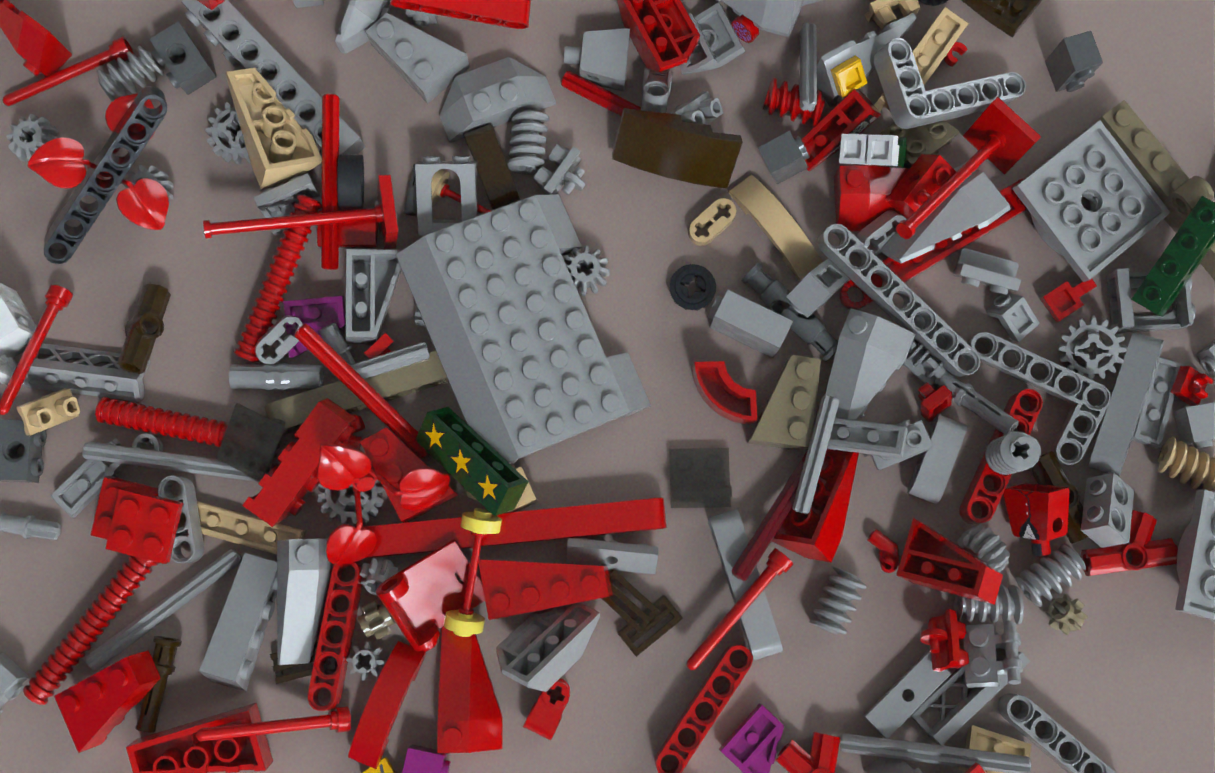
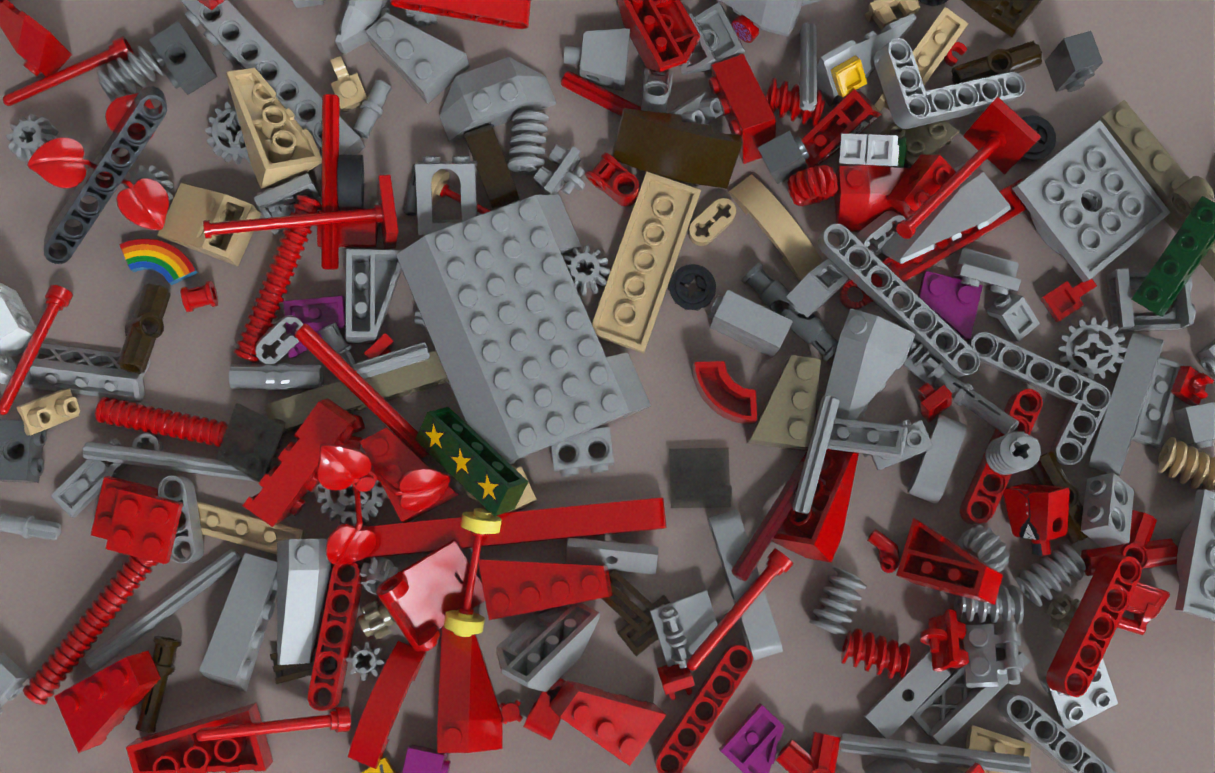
none -> tile [119,239,198,285]
none -> tan slope [157,183,261,267]
none -> red bush [180,280,218,312]
none -> tan plate [330,56,367,112]
none -> light grey pin [352,80,392,139]
none -> red piece [499,700,523,725]
none -> red wedge [549,680,666,766]
none -> light grey brick [551,427,614,477]
none -> red piece [585,152,639,207]
none -> tan plate [592,171,701,353]
none -> light grey hinge [650,590,724,668]
none -> red tile [657,664,695,700]
none -> red wedge [708,54,776,164]
none -> red gear [787,165,839,206]
none -> red piece [841,628,911,679]
none -> magenta wing [918,271,983,341]
none -> dark brown piece [951,40,1042,85]
none -> black gear [1022,115,1056,161]
none -> hinge [1041,658,1118,730]
none -> red beam [1046,554,1142,697]
none -> red piece [1117,582,1170,635]

